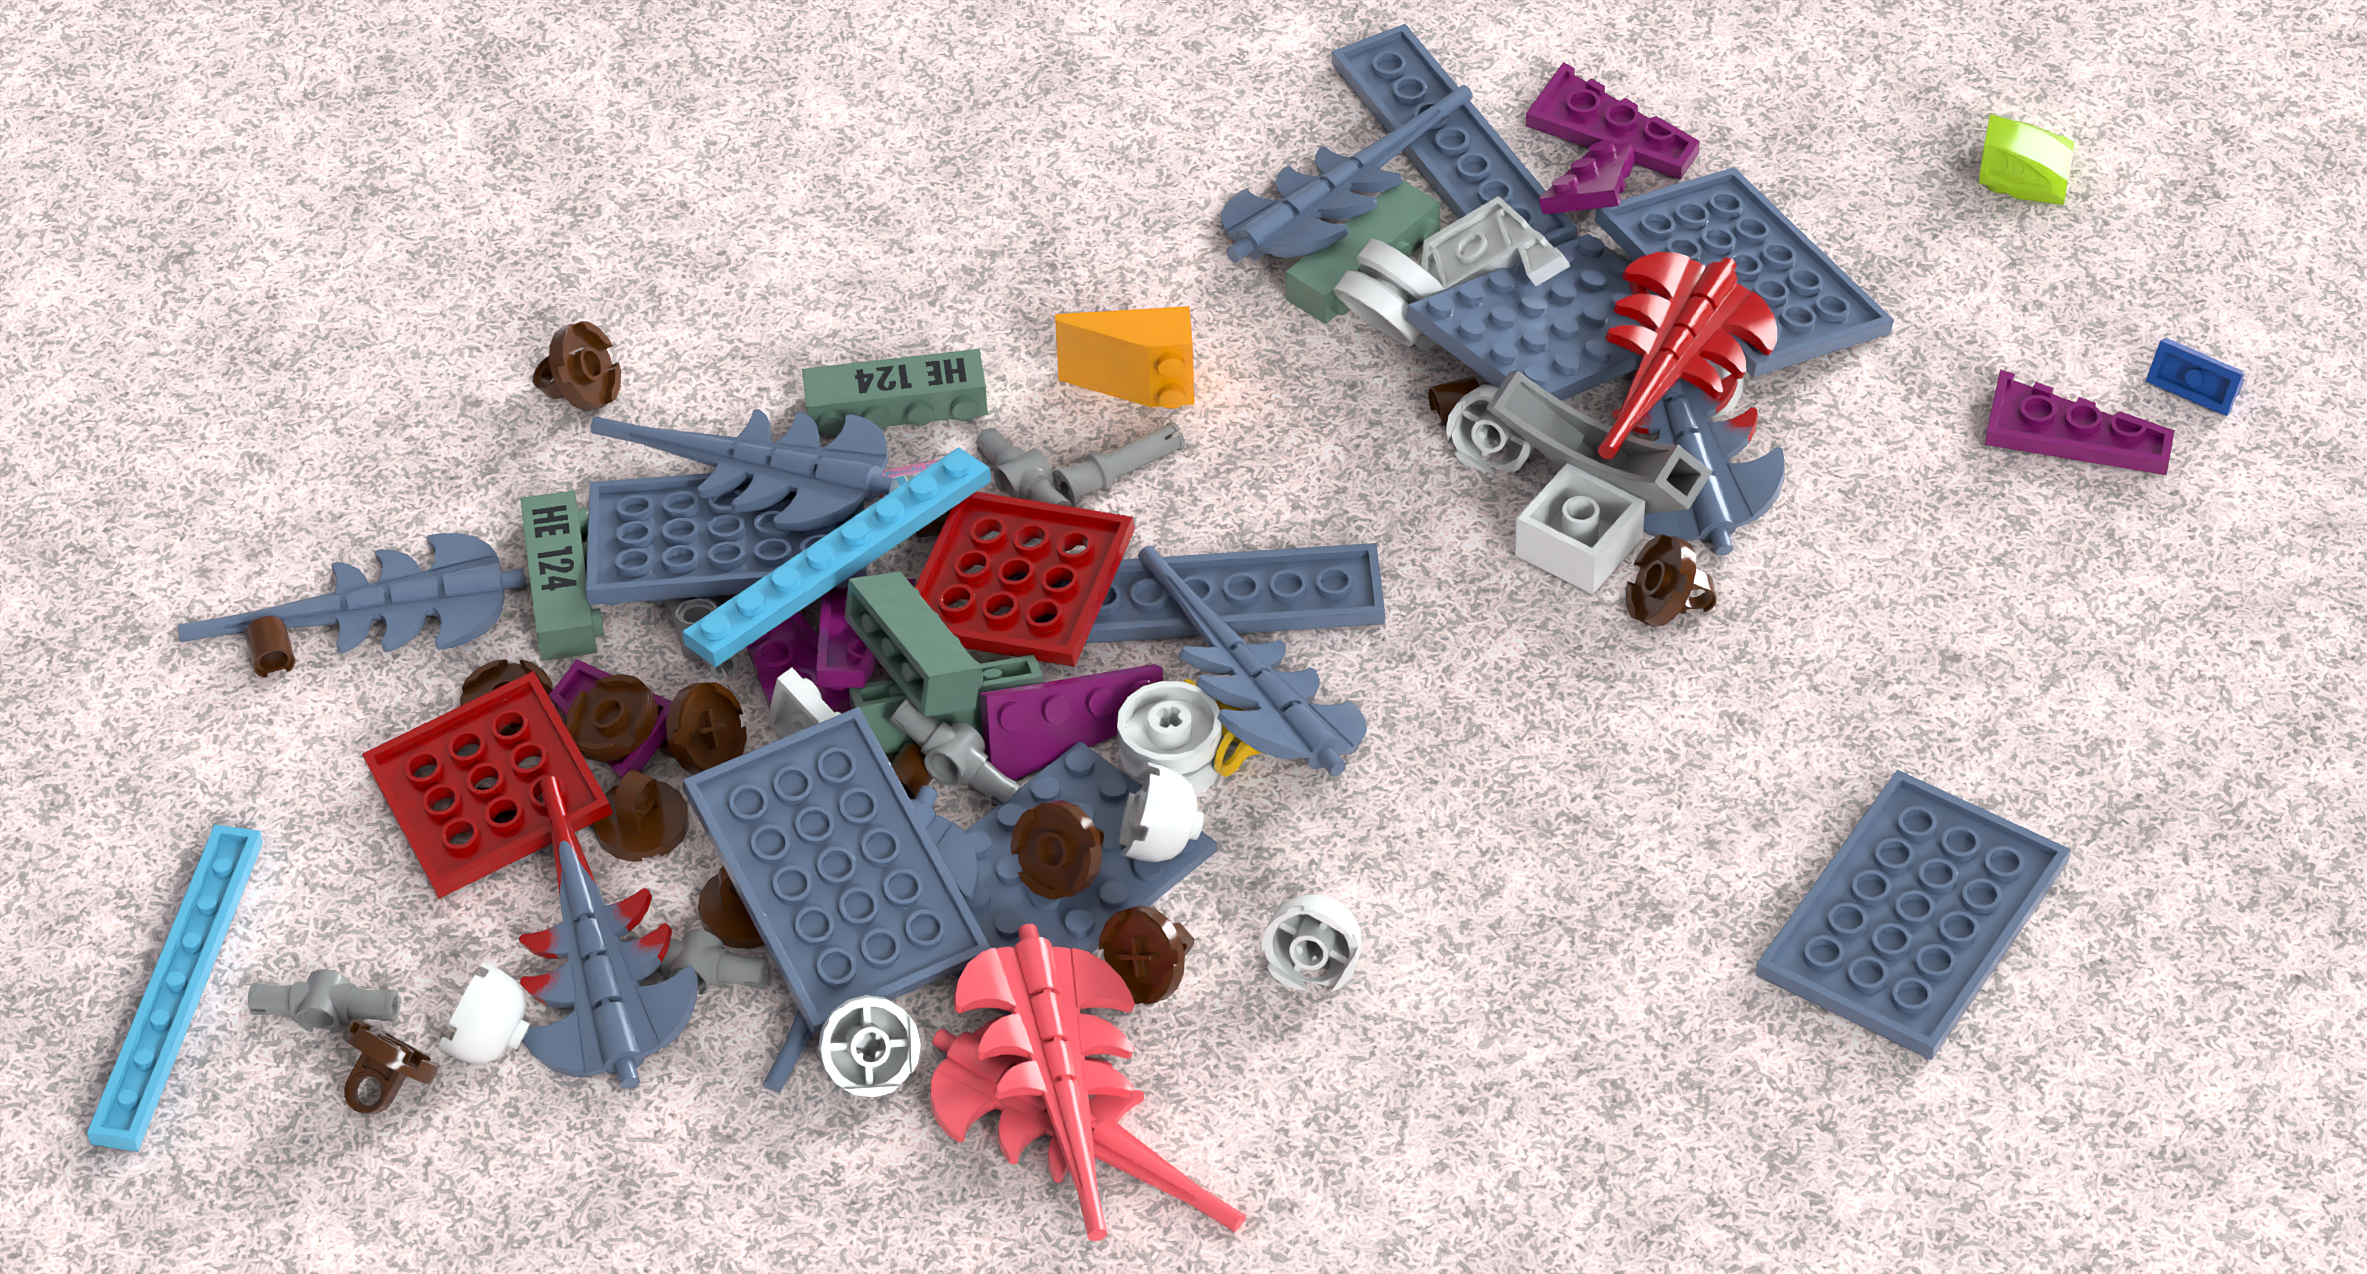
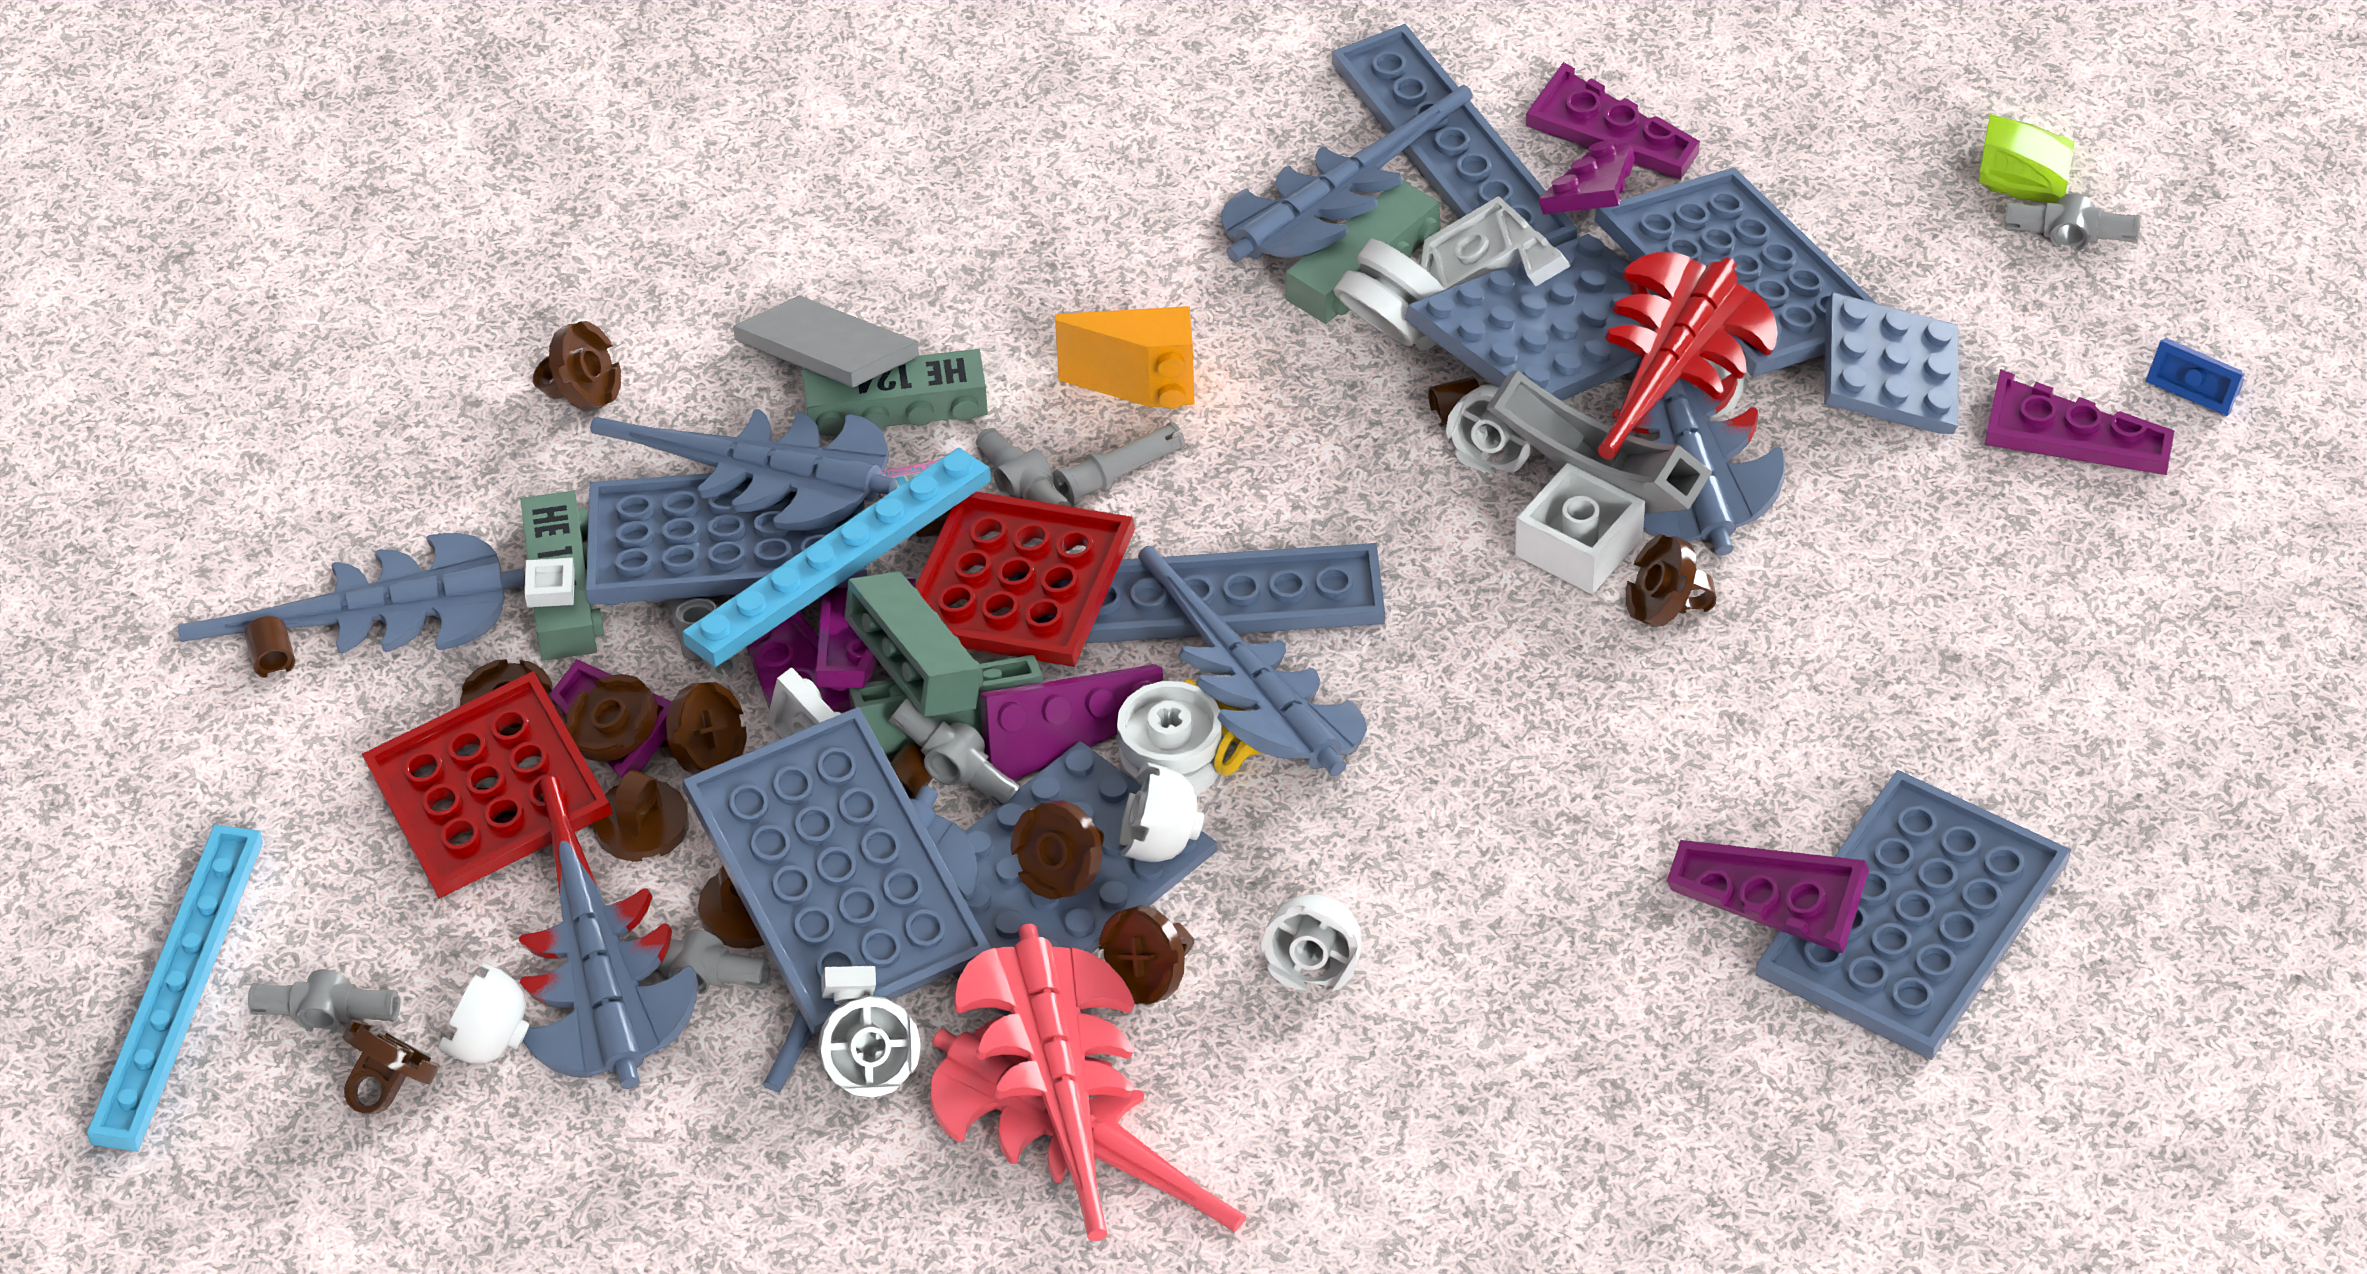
none -> white plate [525,558,575,607]
none -> light grey tile [733,295,919,388]
none -> white plate [821,966,876,1005]
none -> magenta wing [1667,840,1869,954]
none -> plate [1824,292,1958,434]
none -> light grey pin [2005,193,2141,251]

